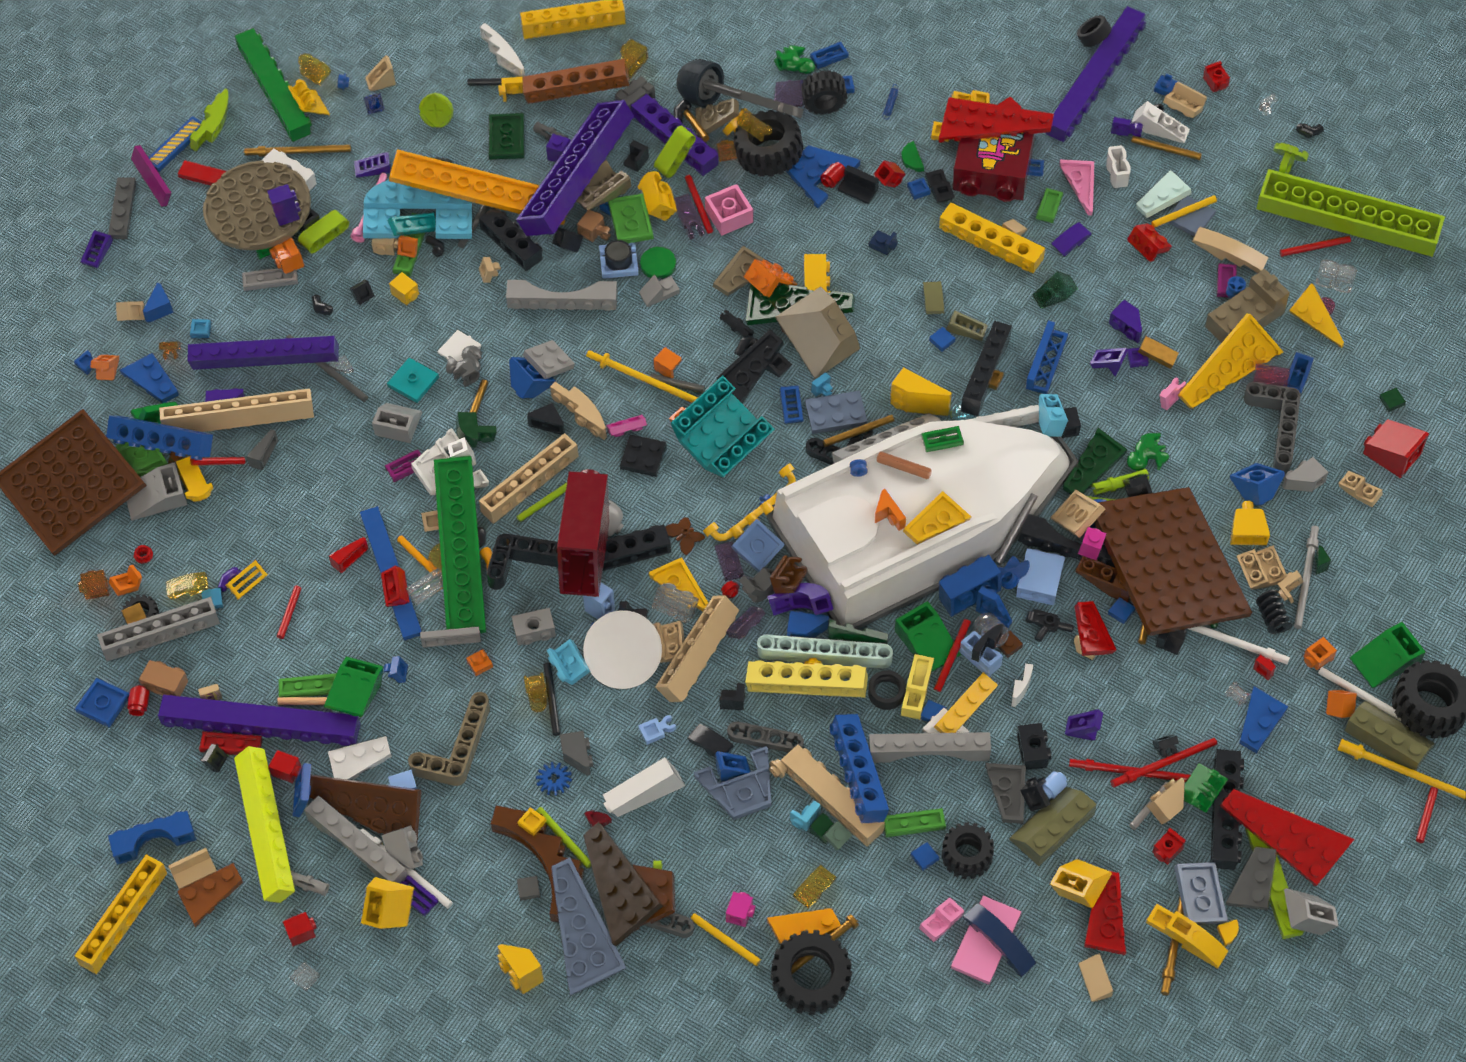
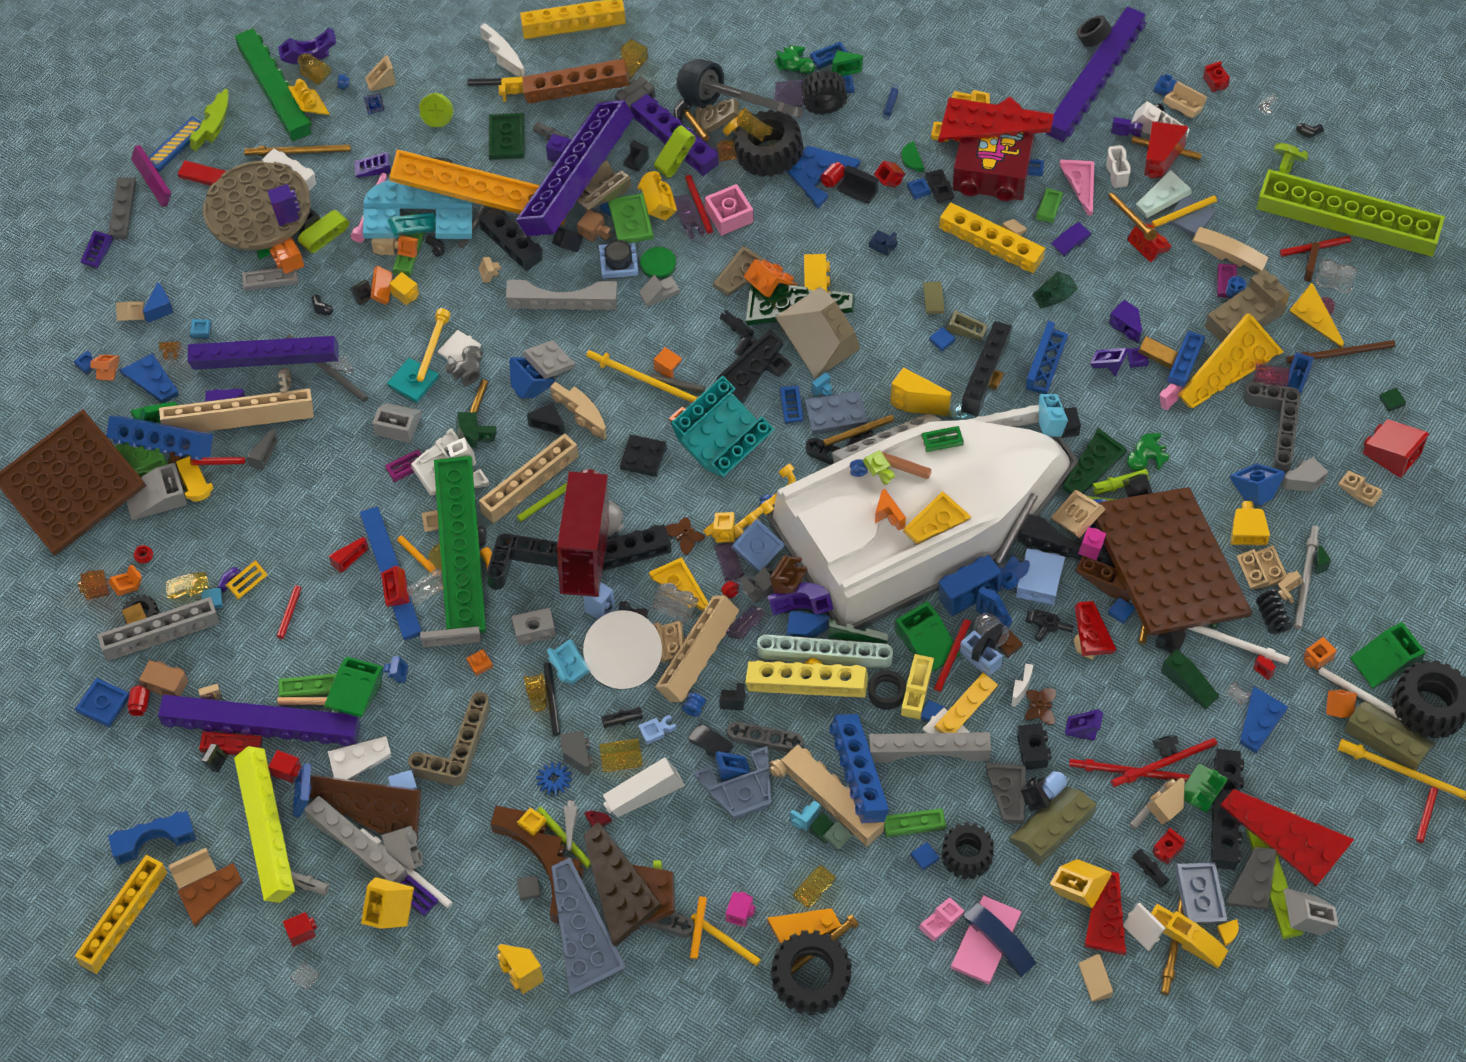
dark pink plate [606,415,647,437] -> none
none -> dark purple arch [278,27,336,65]
none -> dark tan tile [278,368,292,393]
none -> orange tile [370,266,392,305]
none -> yellow piece [417,308,451,382]
none -> light grey piece [563,801,578,851]
none -> clear yellow panel [599,738,643,772]
none -> black pin [601,706,643,728]
none -> blue wheel [682,692,706,717]
none -> light orange bar [690,896,707,959]
none -> yellow bracket [713,512,735,543]
none -> green slope [832,51,863,76]
none -> lime plate [862,450,895,485]
none -> reddish brown piece [1025,688,1056,725]
none -> pearl gold bar [1108,193,1157,241]
none -> white piece [1123,903,1165,951]
none -> black pin [1132,849,1169,888]
none -> red slope [1144,121,1188,179]
none -> dark green slope [1161,649,1219,709]
none -> blue tile [1167,331,1206,388]
none -> reddish brown bar [1286,340,1395,364]
none -> reddish brown tile [1304,242,1320,282]

